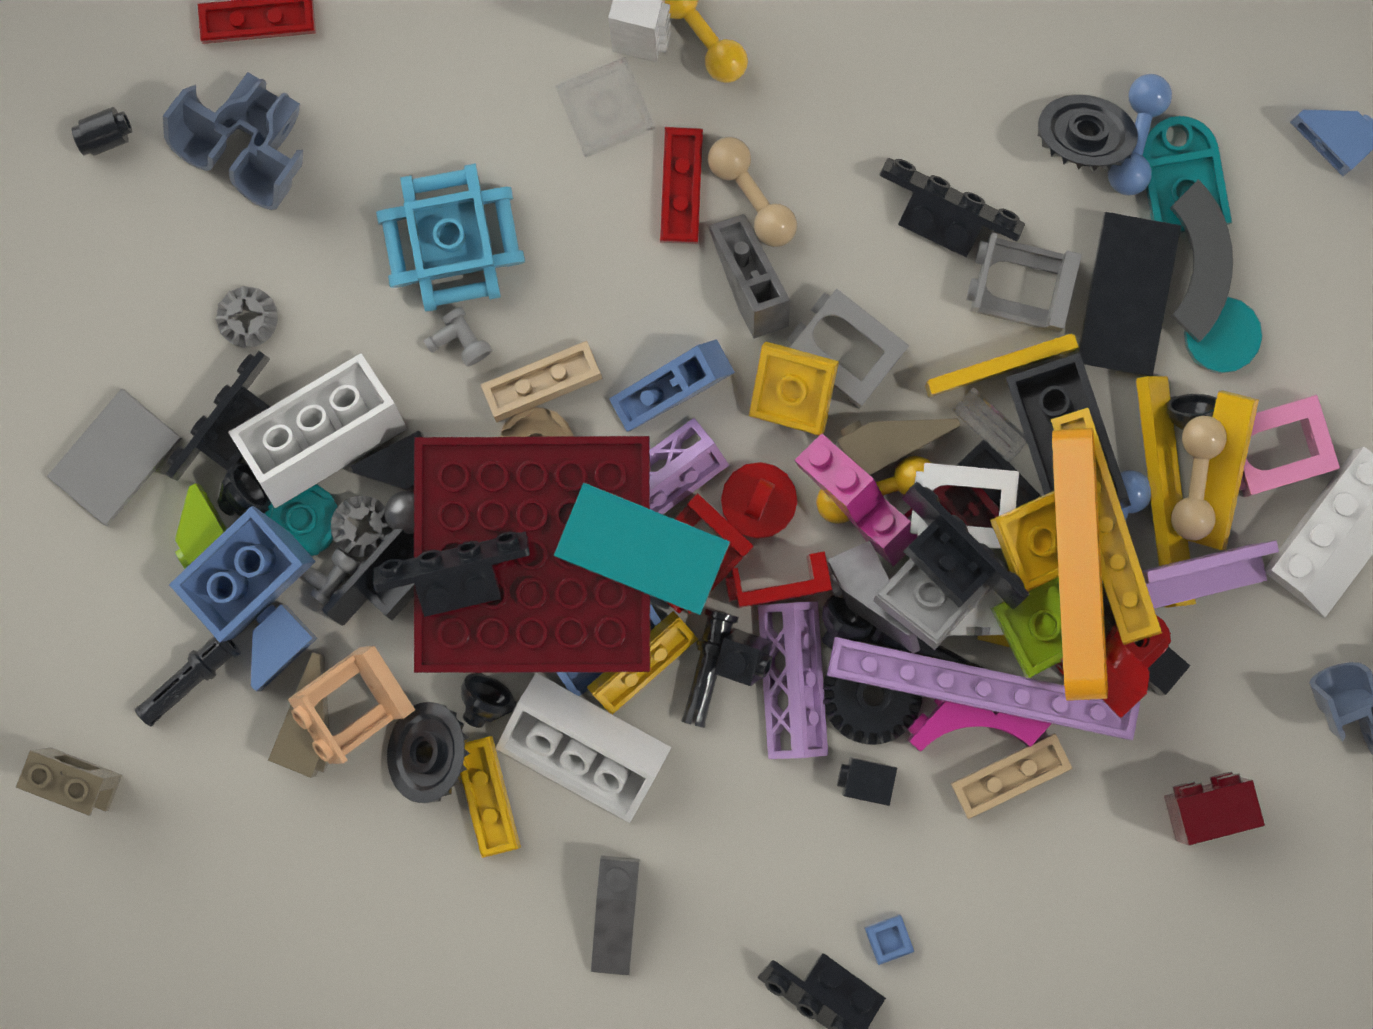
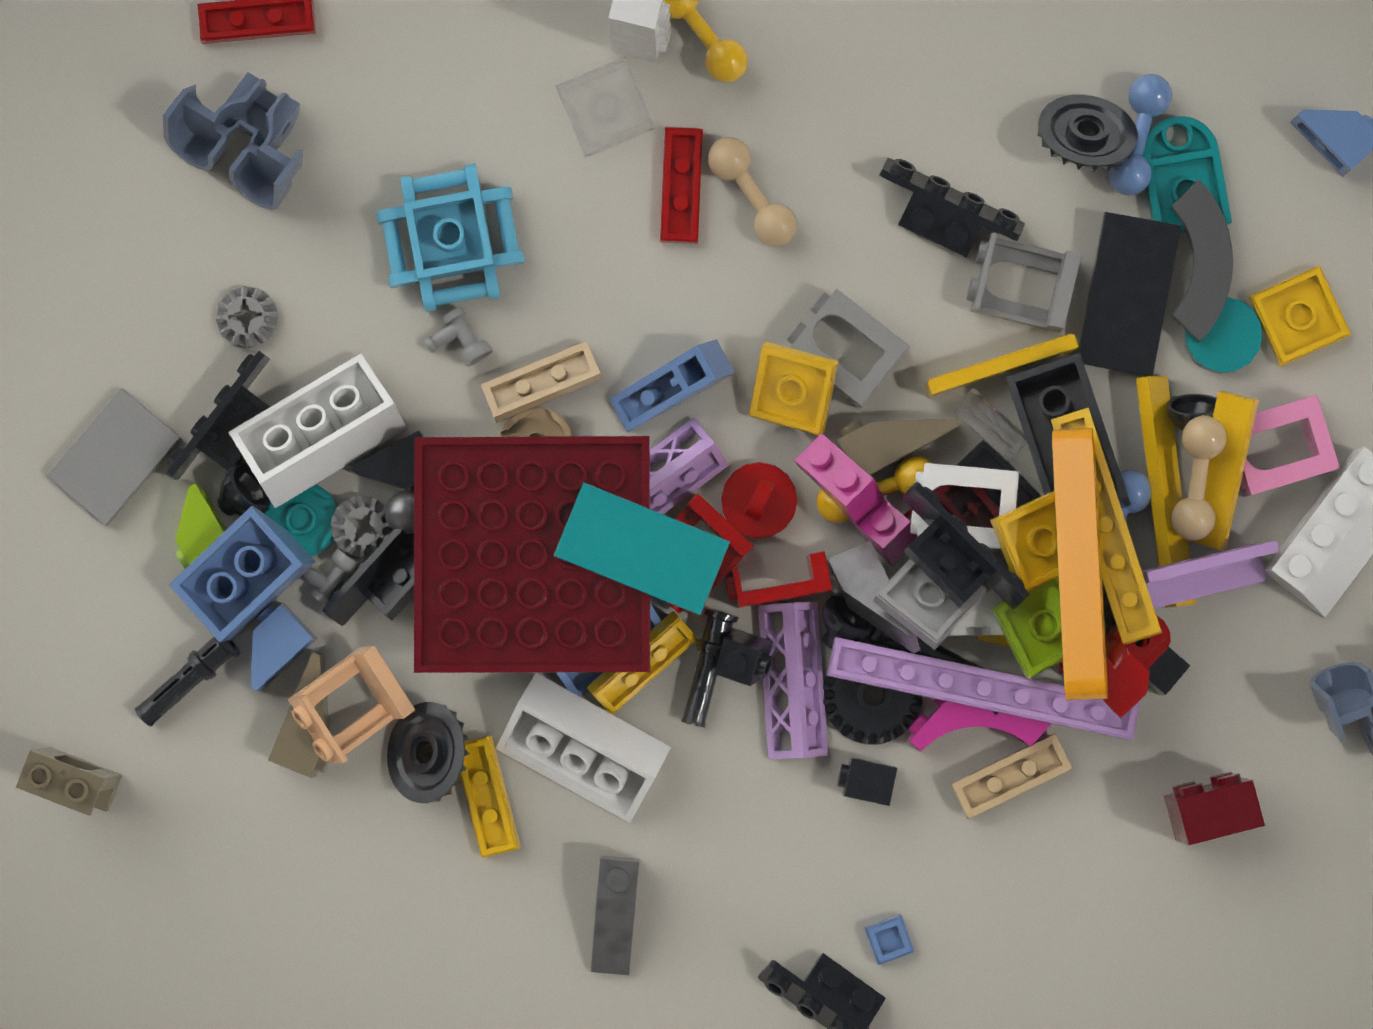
black brick [71,107,132,156] -> none
black bracket [373,531,530,617] -> none
black piece [461,673,517,728] -> none
flat silver slope [709,214,790,338] -> none
none -> yellow tile [1248,265,1351,367]

